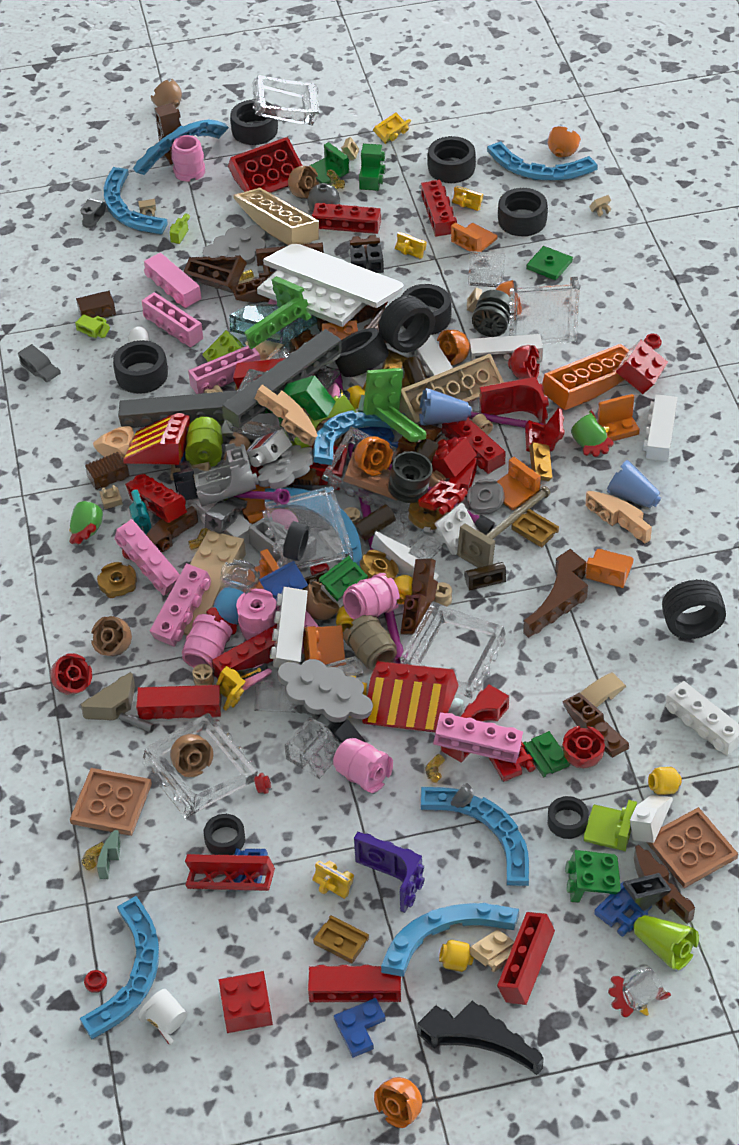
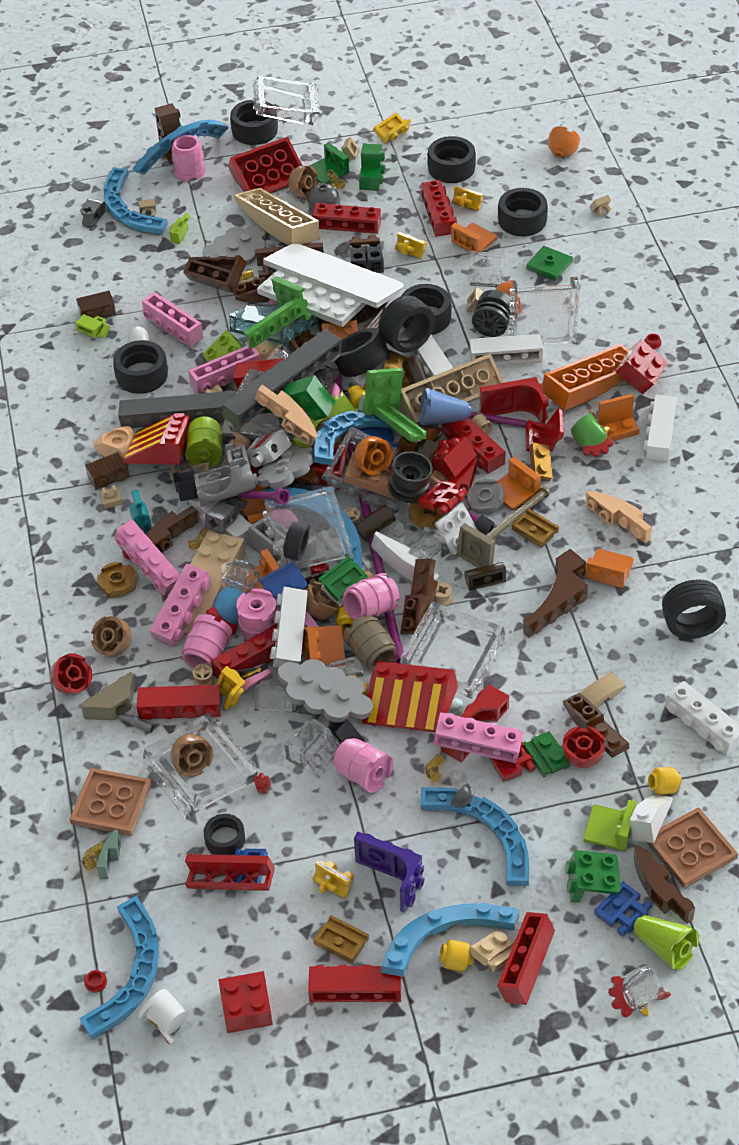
dark grey piece [18,344,61,382] -> none
bright green piece [69,501,103,545] -> none
red brick [125,473,187,523] -> none
bright pink brick [144,252,202,308] -> none
medium nougat cylinder [151,79,182,108] -> none
blue plate [334,998,386,1058] -> none
pearl gold plate [360,550,399,580] -> none
orange cylinder [374,1077,423,1128] -> none
yellow head [394,575,413,605] -> none
black arch [417,1000,544,1075] -> none
orange cylinder [437,330,470,365] -> none
dark azure plate [487,141,598,180] -> none
red cylinder [508,345,540,380] -> none
black tyre [547,796,589,839] -> none
medium blue cone [607,460,661,508] -> none
black slope [623,873,671,911] -> none

